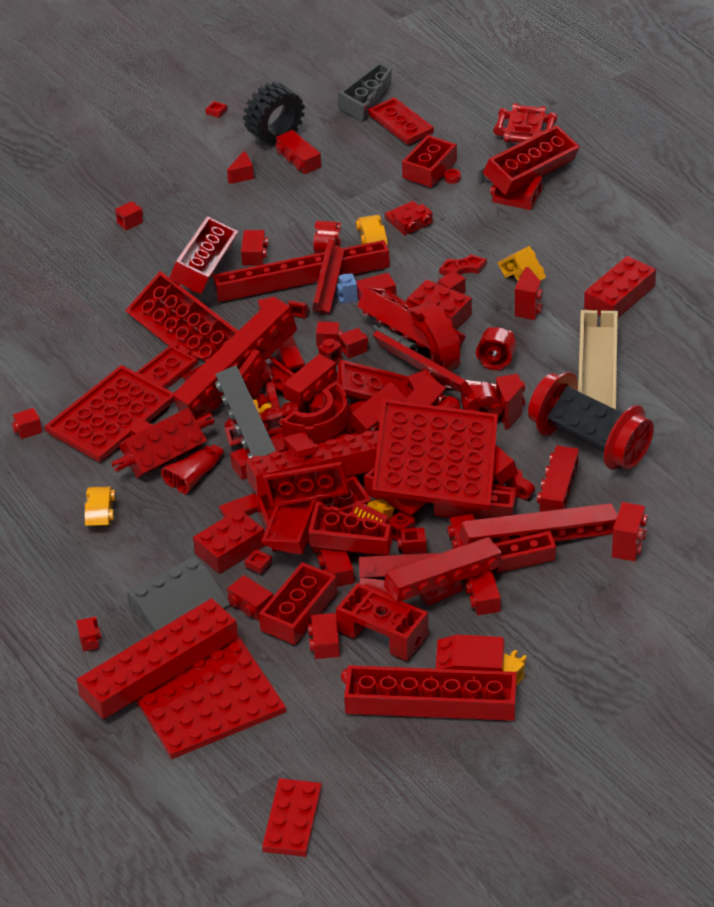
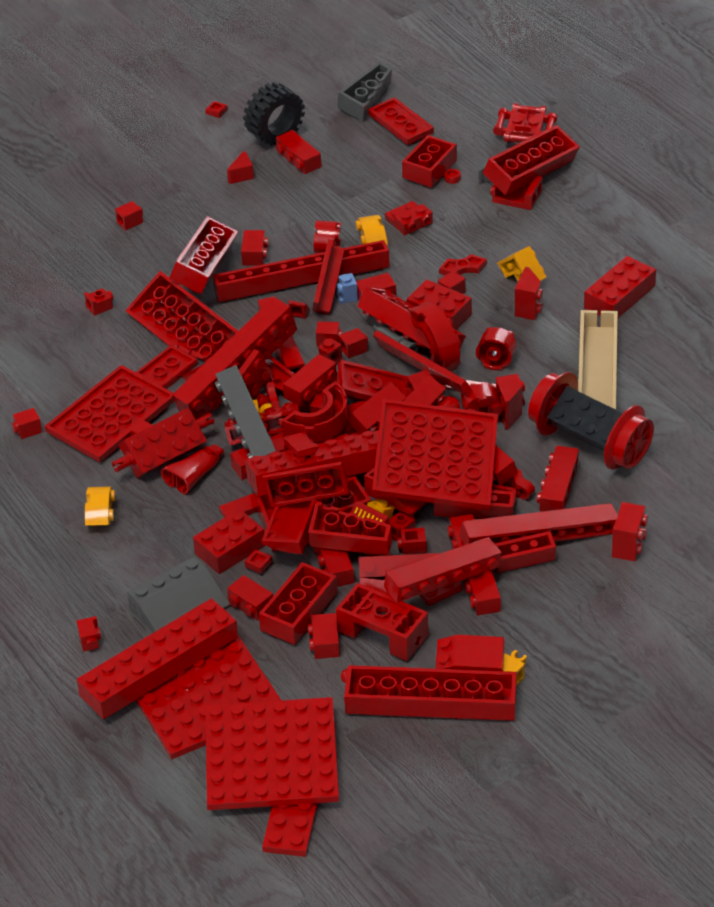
none -> red brick [84,288,114,316]
none -> red plate [205,697,339,810]

